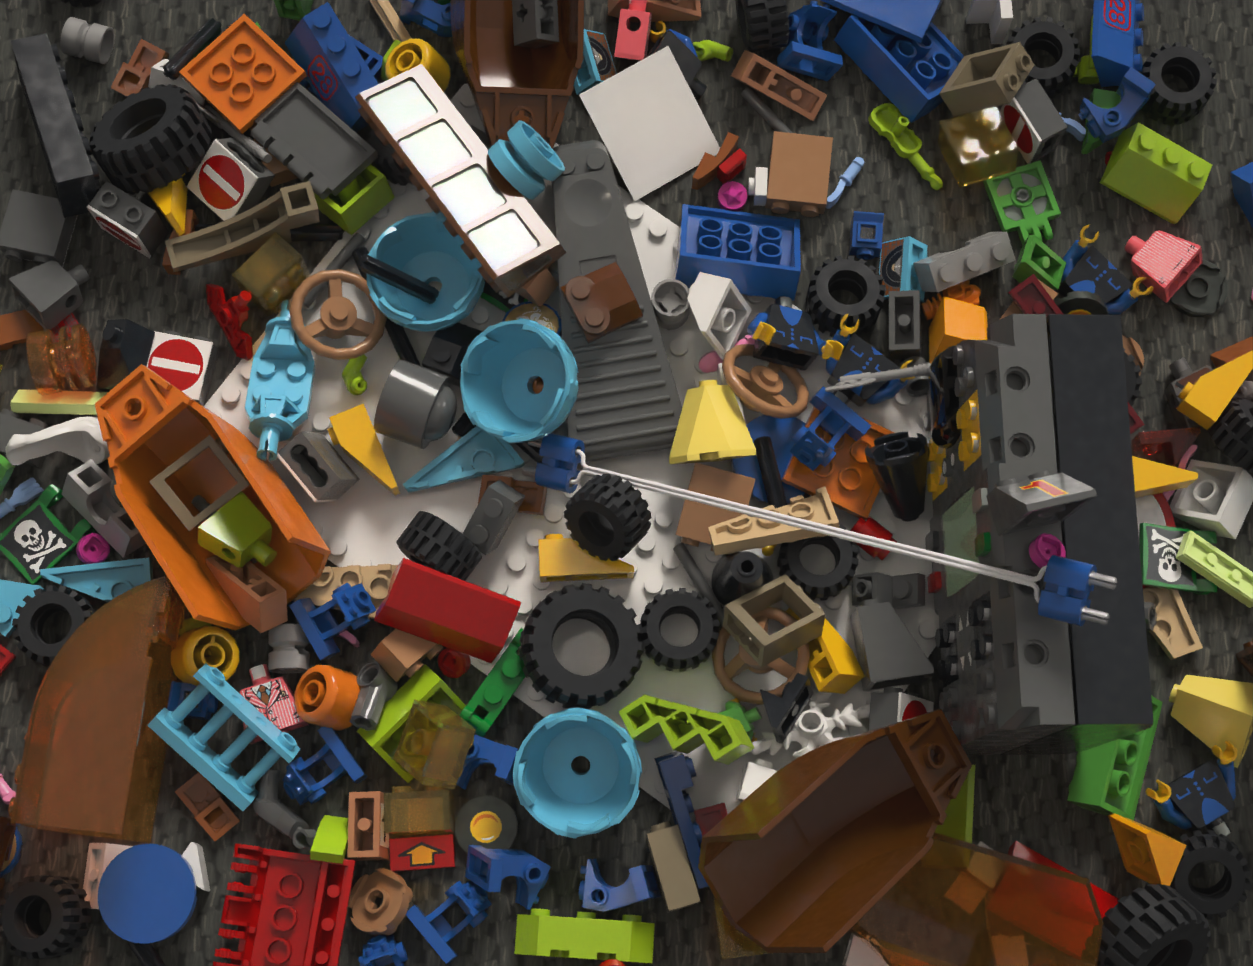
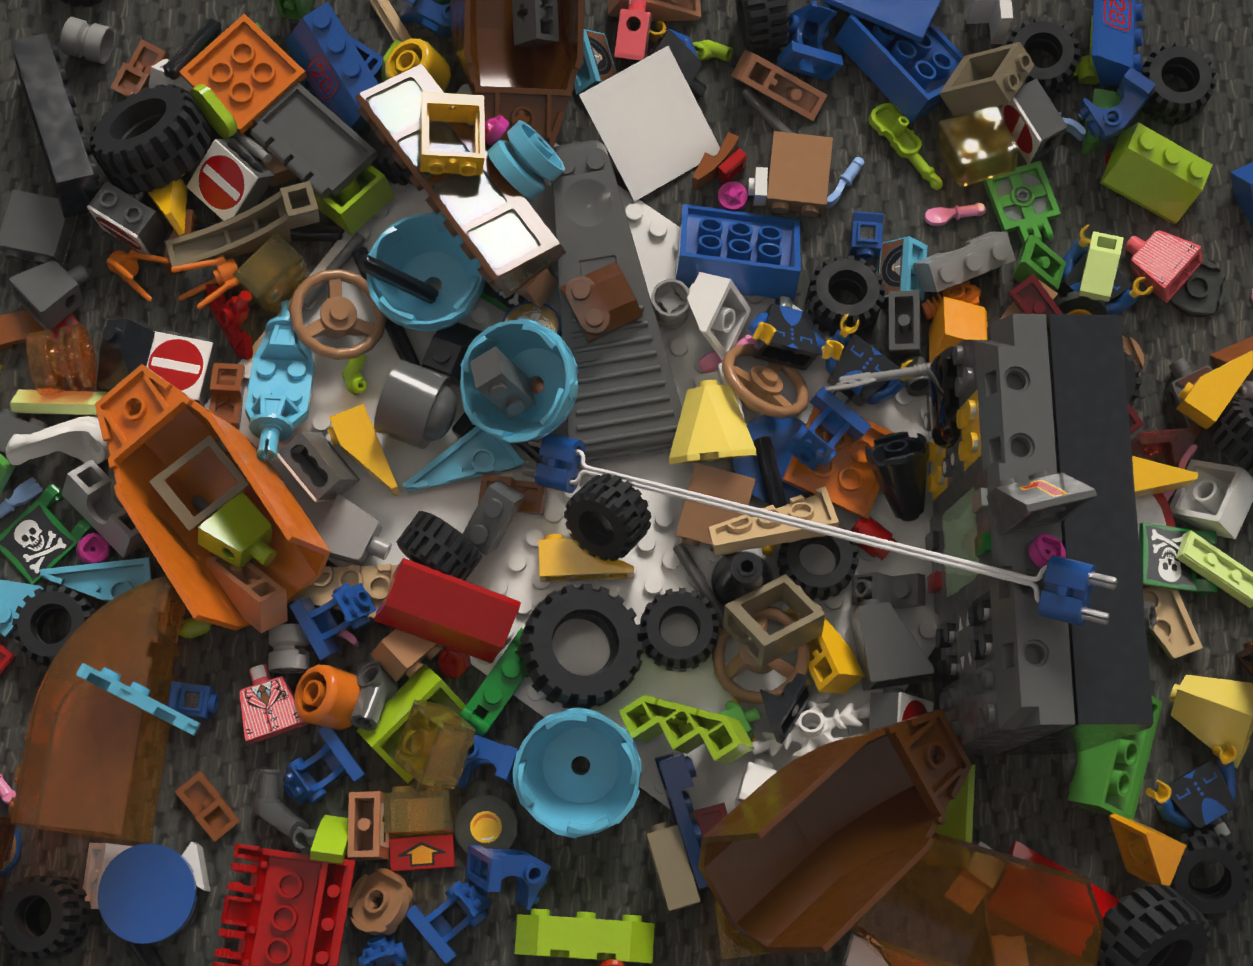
medium azure fence [147,663,300,811] -> none
yellow head [171,626,239,686] -> none
blue tile [579,859,661,912] -> none
none -> medium azure wing [76,663,201,736]
none -> orange plant [106,249,170,302]
none -> orange plant [171,255,243,310]
none -> lime tile [190,84,238,139]
none -> dark orange slope [209,363,245,429]
none -> light grey torso [318,494,392,566]
none -> yellow window [420,92,485,176]
none -> dark grey brick [470,346,536,420]
none -> dark pink tile [484,114,509,145]
none -> bright pink piece [924,203,986,226]
none -> yellowish green slope [1079,231,1124,302]

